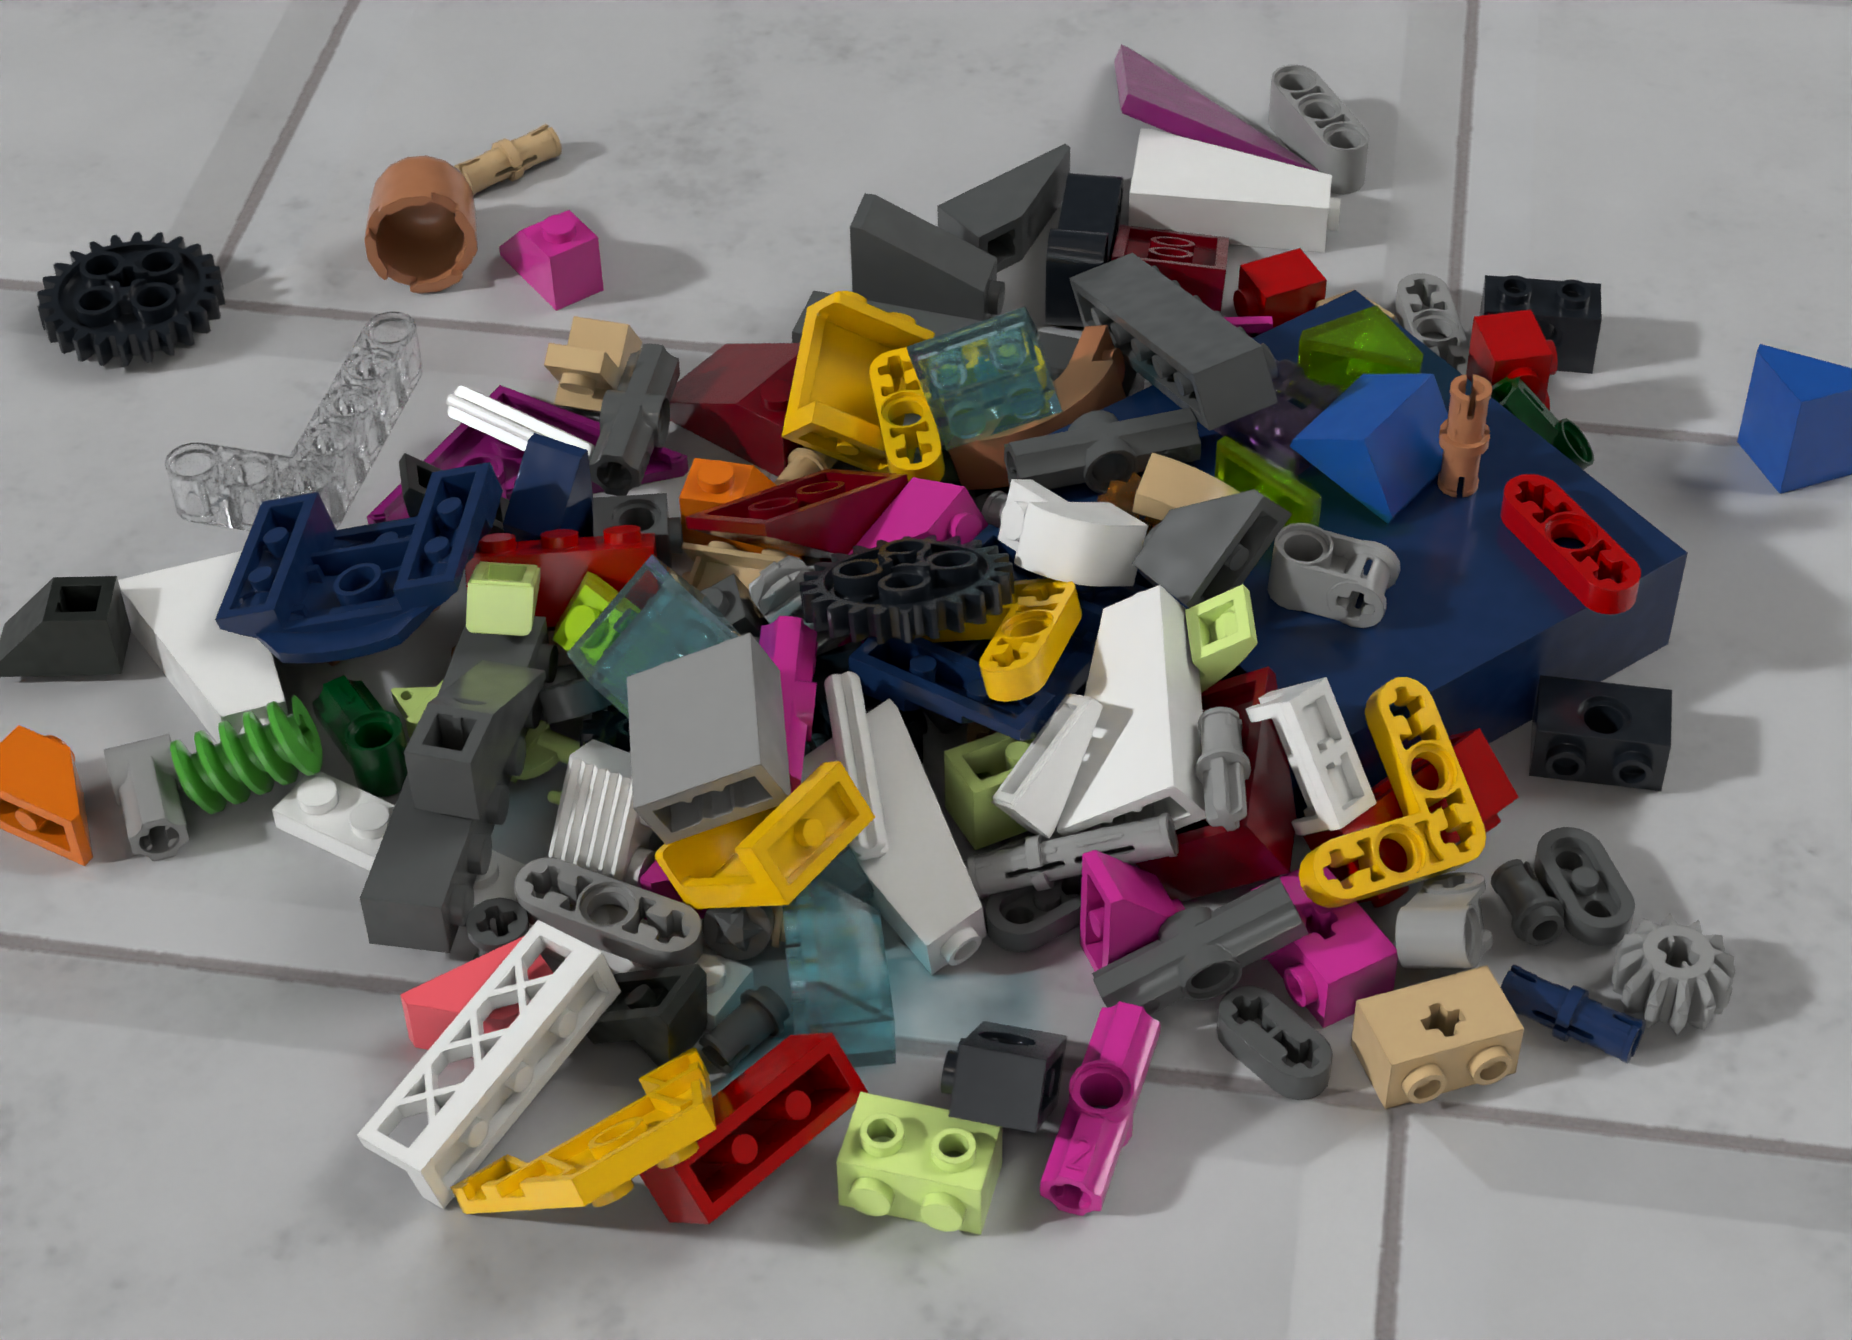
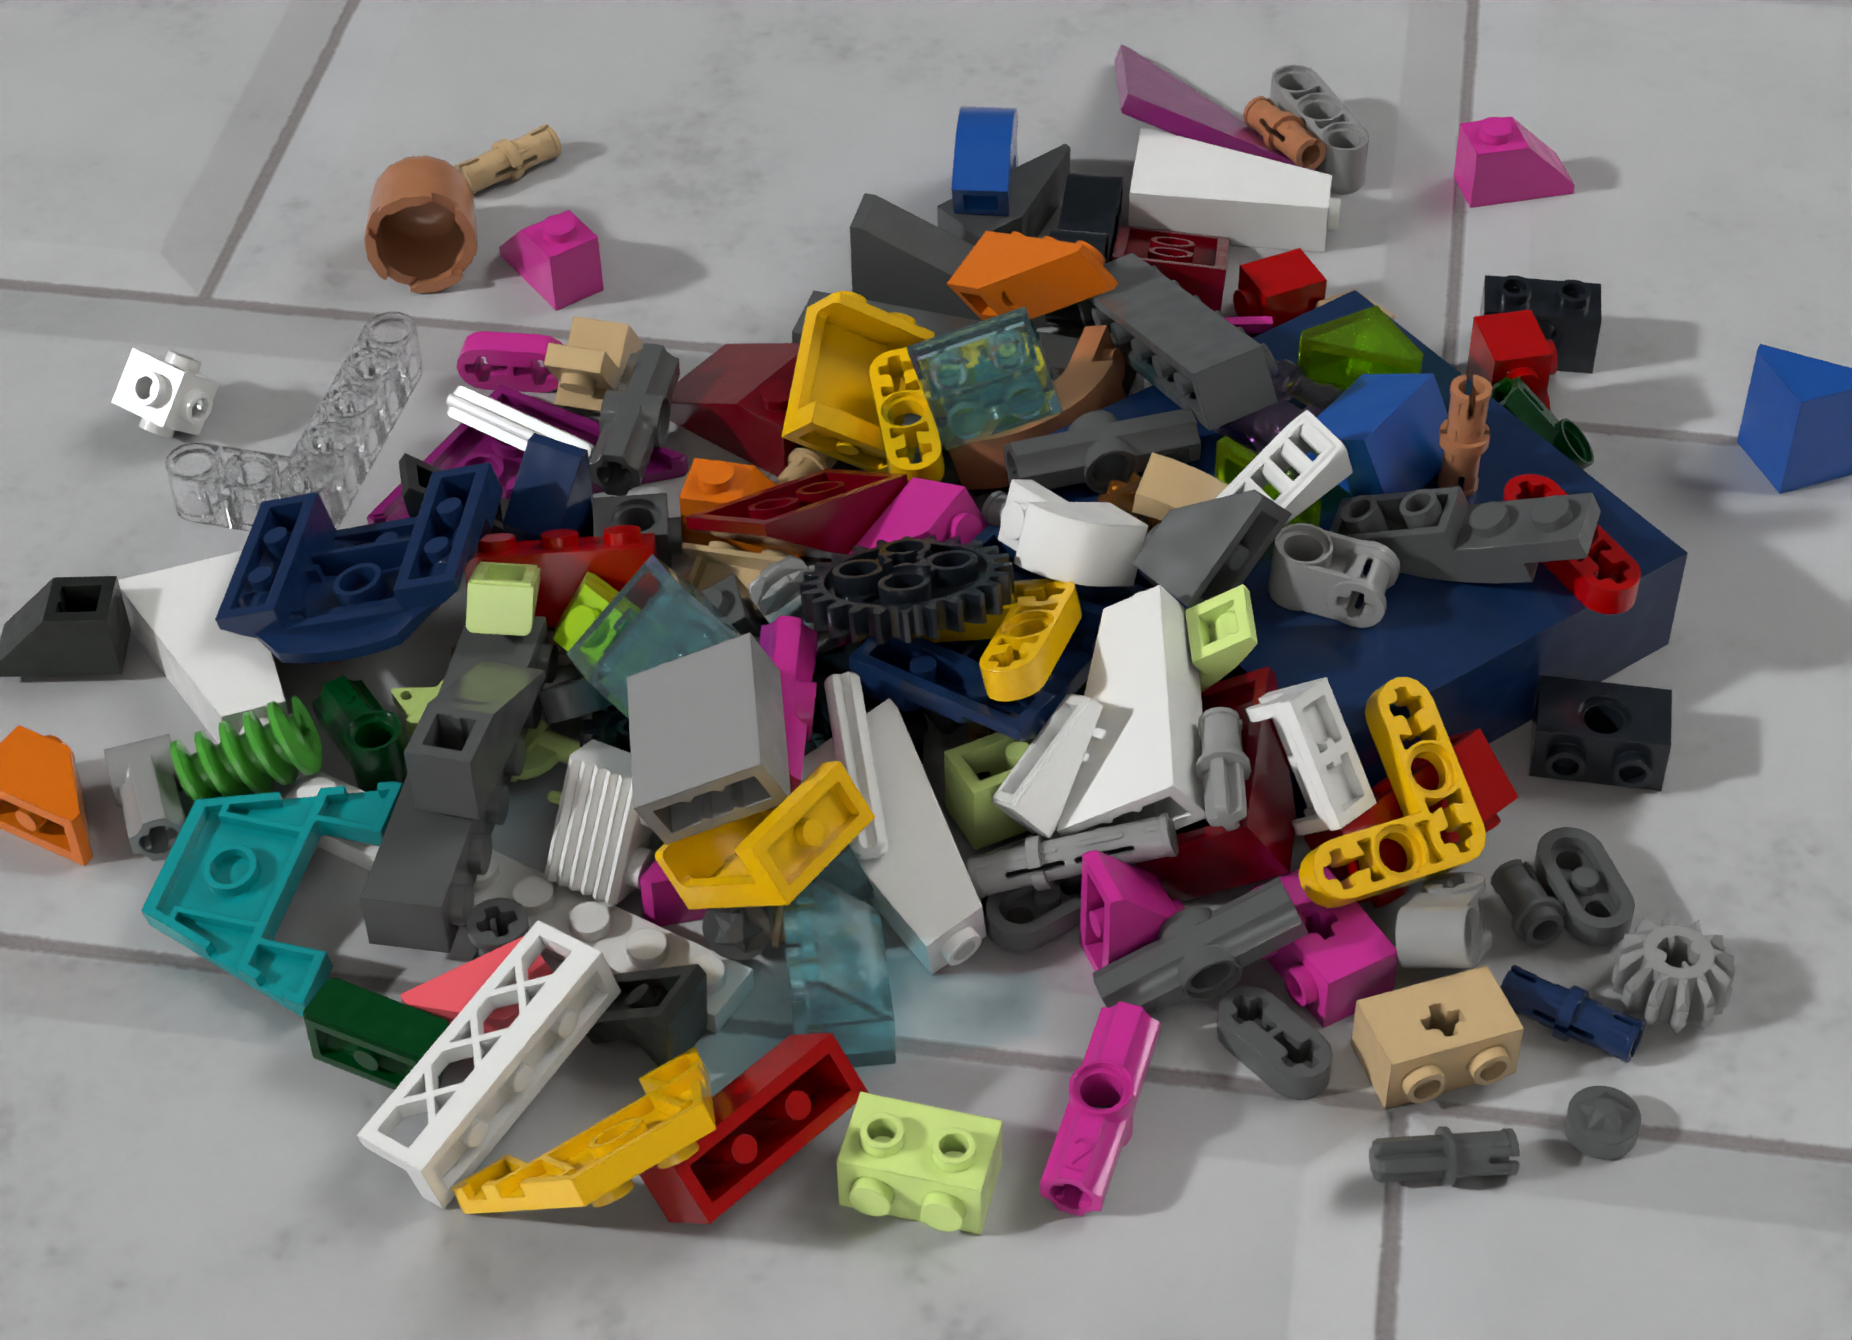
black gear [37,232,225,366] -> none
light grey beam [514,857,703,969] -> none
dark grey pin [699,986,790,1074] -> none
black brick [941,1021,1067,1133] -> none
light grey beam [1395,273,1470,375] -> none
none -> white brick [112,348,220,439]
none -> teal wing [141,781,403,1017]
none -> dark green slope [302,978,449,1090]
none -> dark pink beam [457,331,563,393]
none -> orange slope [946,231,1119,326]
none -> blue arch [951,106,1018,216]
none -> white slope [1215,410,1353,526]
none -> nougat pin [1243,96,1326,170]
none -> dark grey slope [1330,486,1601,584]
none -> dark grey axle [1369,1126,1520,1186]
none -> dark pink slope [1453,116,1575,208]
none -> dark grey tile [1565,1086,1641,1159]

